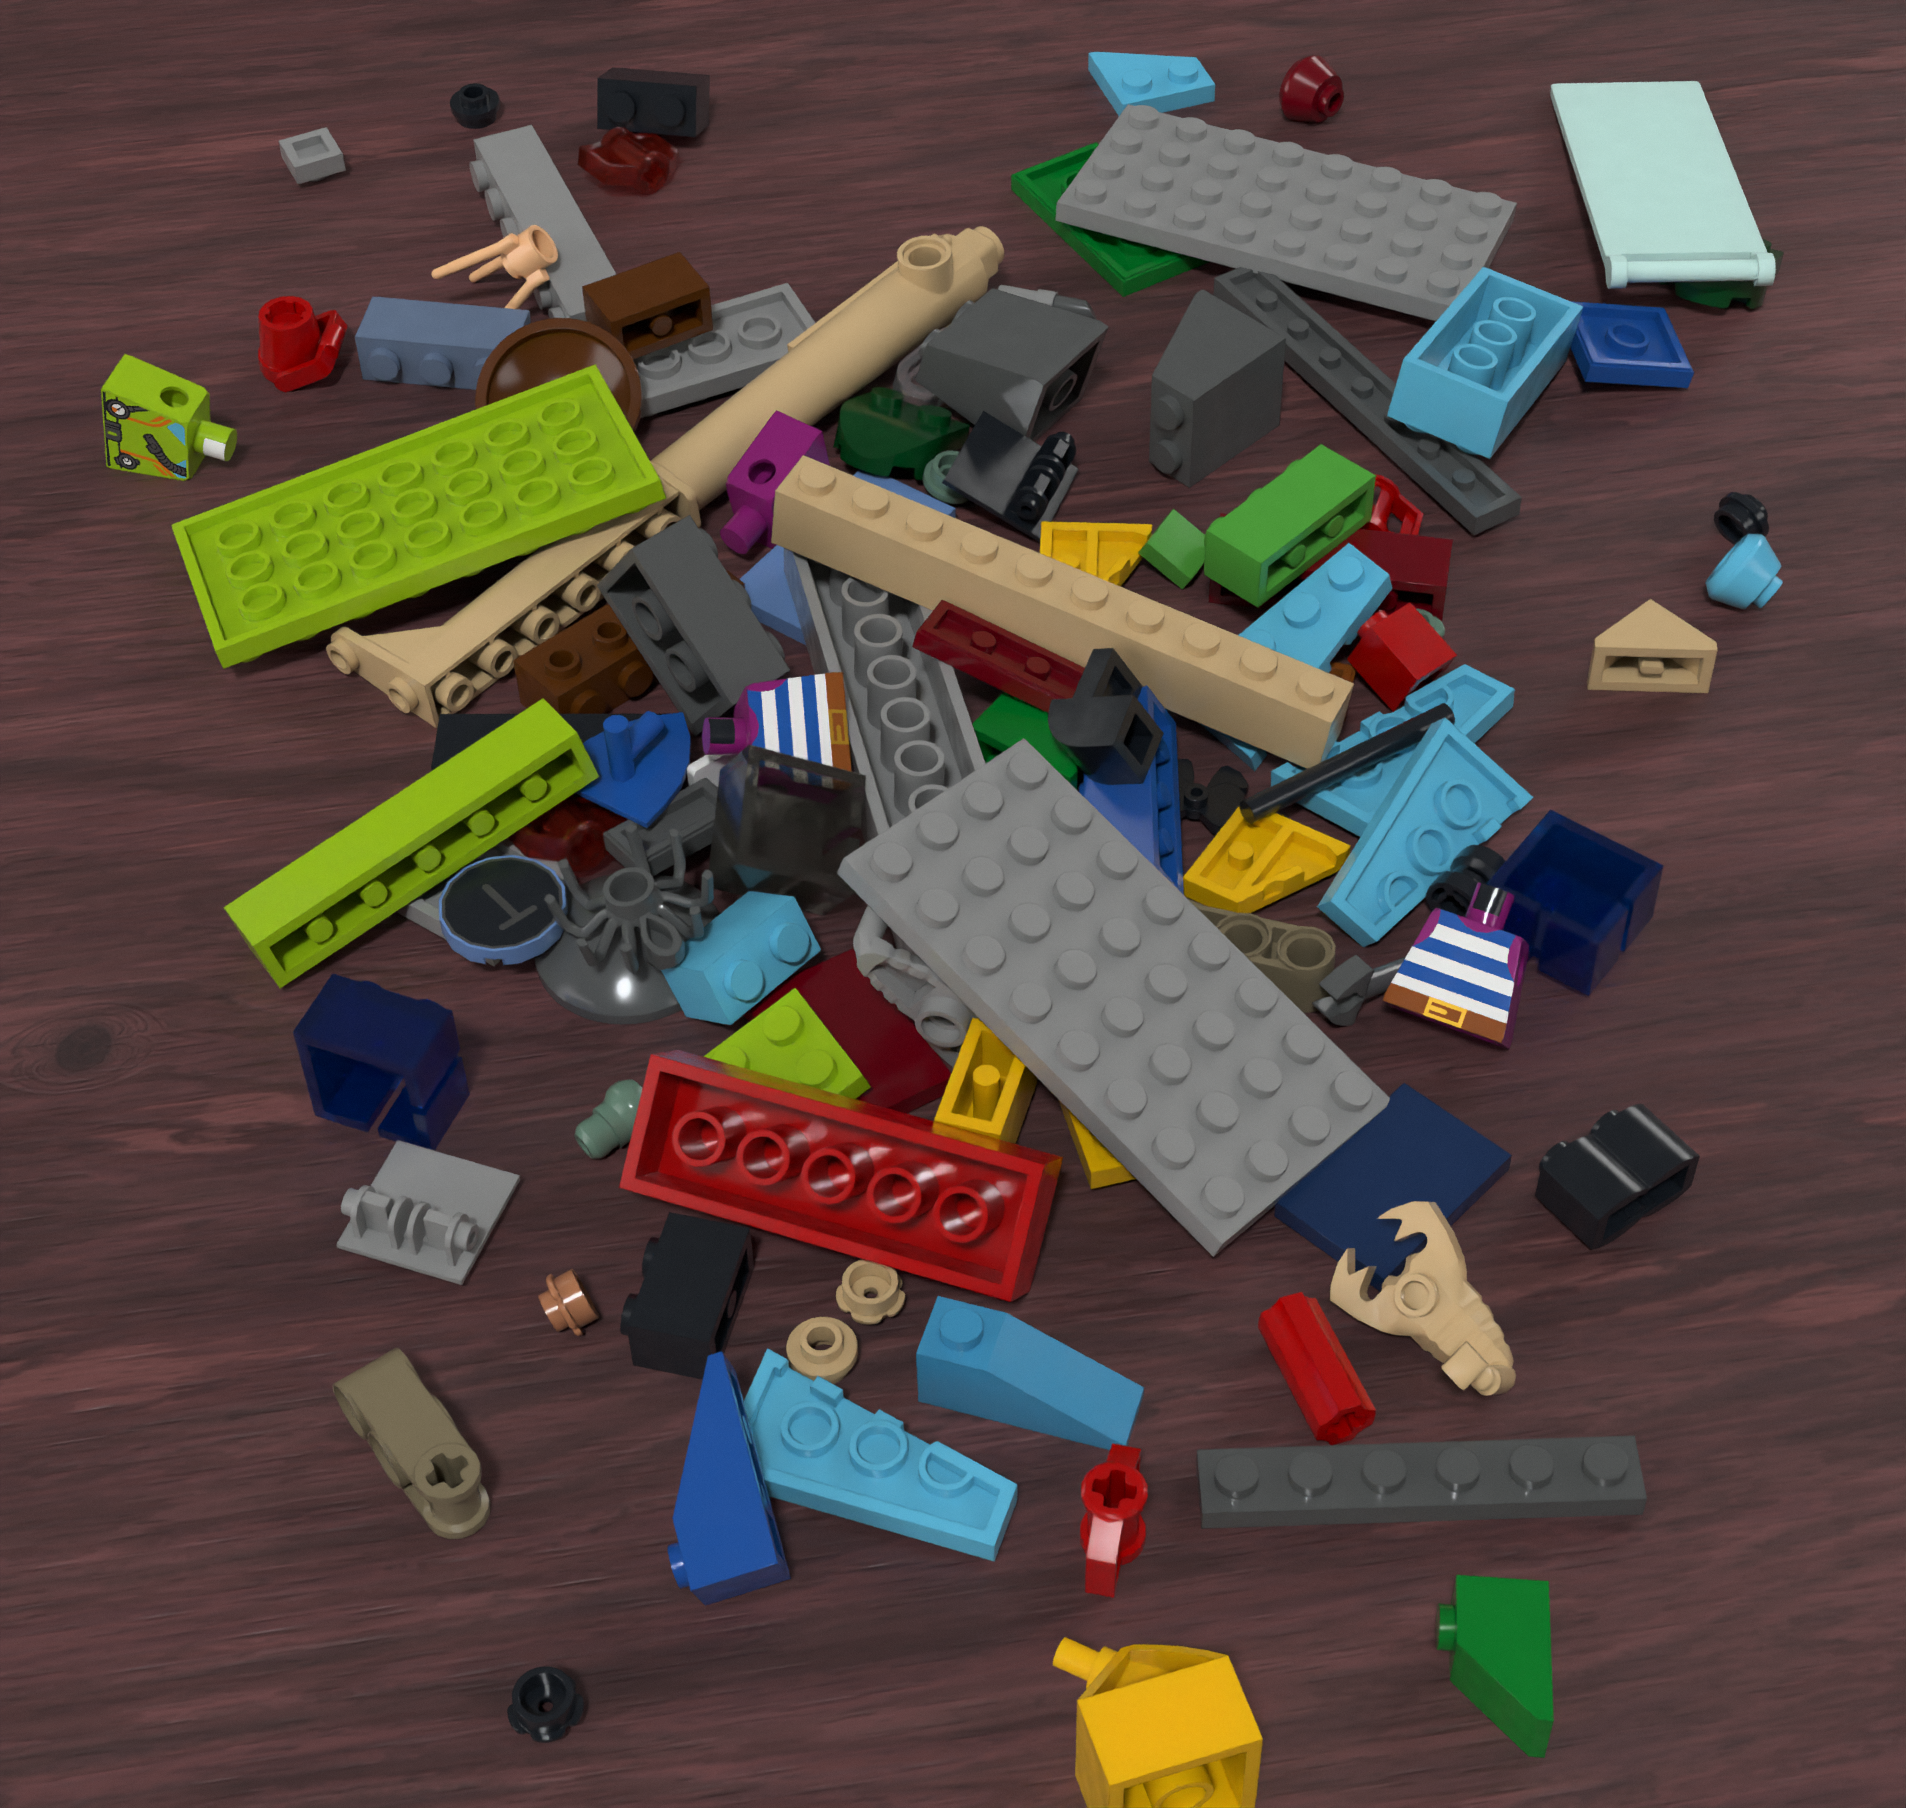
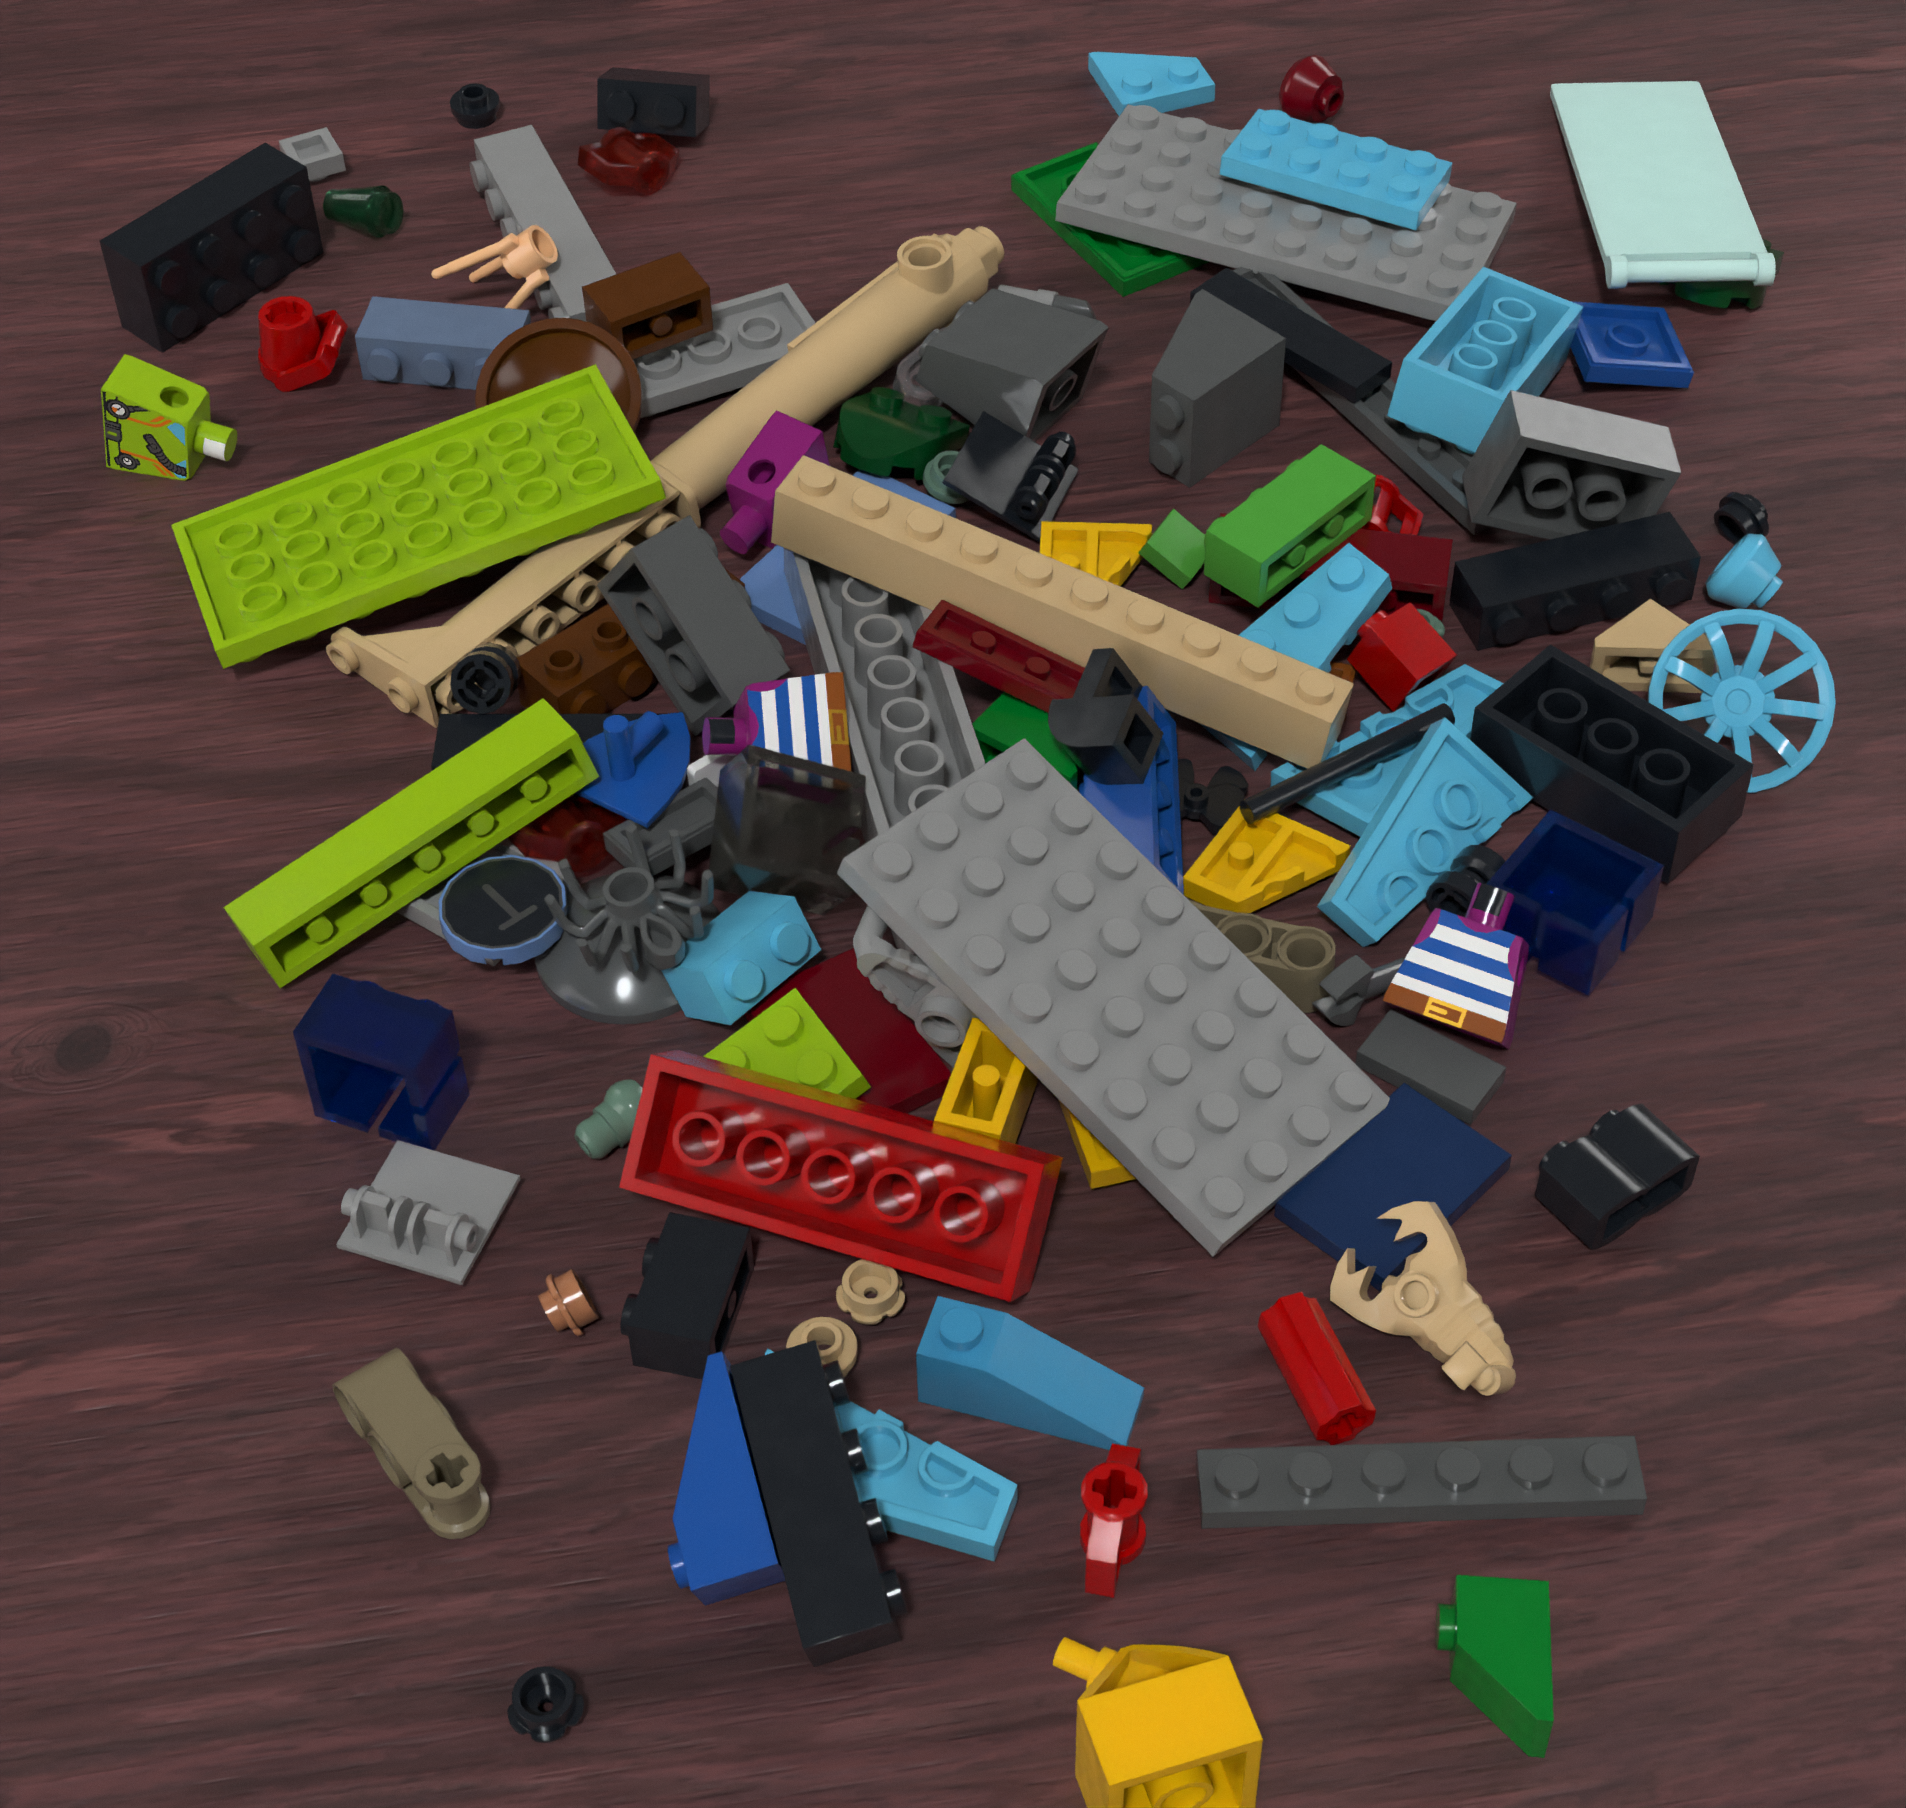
none -> black brick [100,143,324,353]
none -> clear green cone [323,185,404,238]
none -> black wheel [450,643,521,714]
none -> black brick [730,1340,908,1667]
none -> black tile [1190,268,1392,403]
none -> medium azure plate [1219,109,1453,231]
none -> dark grey tile [1355,1009,1506,1125]
none -> black brick [1449,512,1701,651]
none -> dark grey brick [1462,390,1681,540]
none -> black brick [1470,644,1754,884]
none -> medium azure wheel [1648,608,1836,793]

